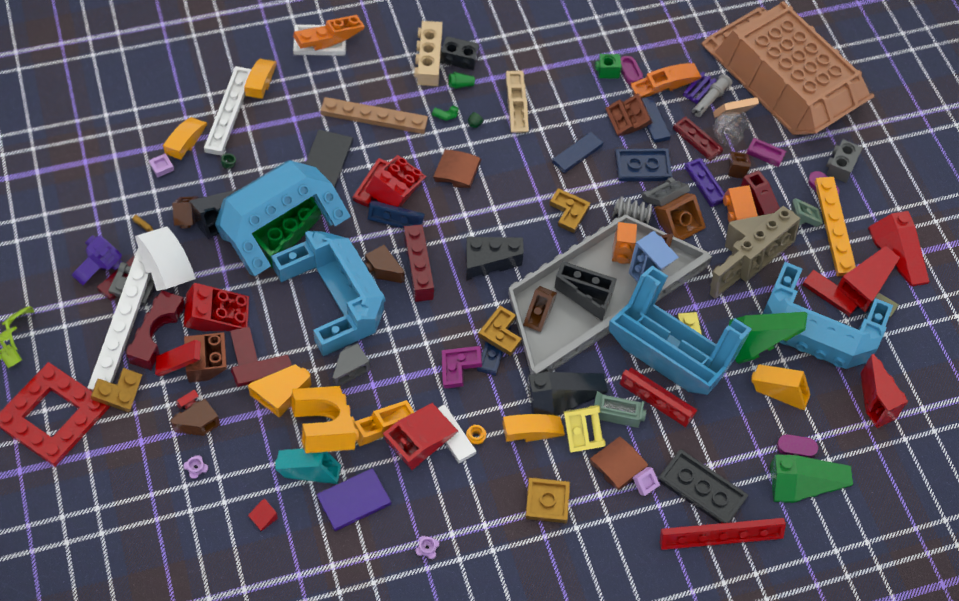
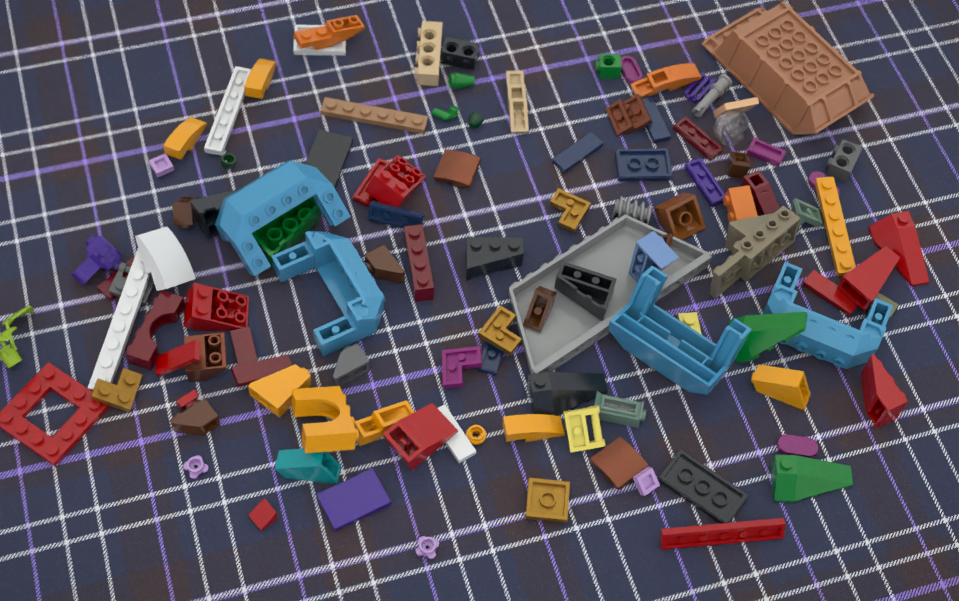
pearl gold piece [132,215,153,232] -> none
orange brick [612,222,637,264] -> none
red fence [620,367,697,427] -> none
dark grey plate [641,177,690,207] -> none

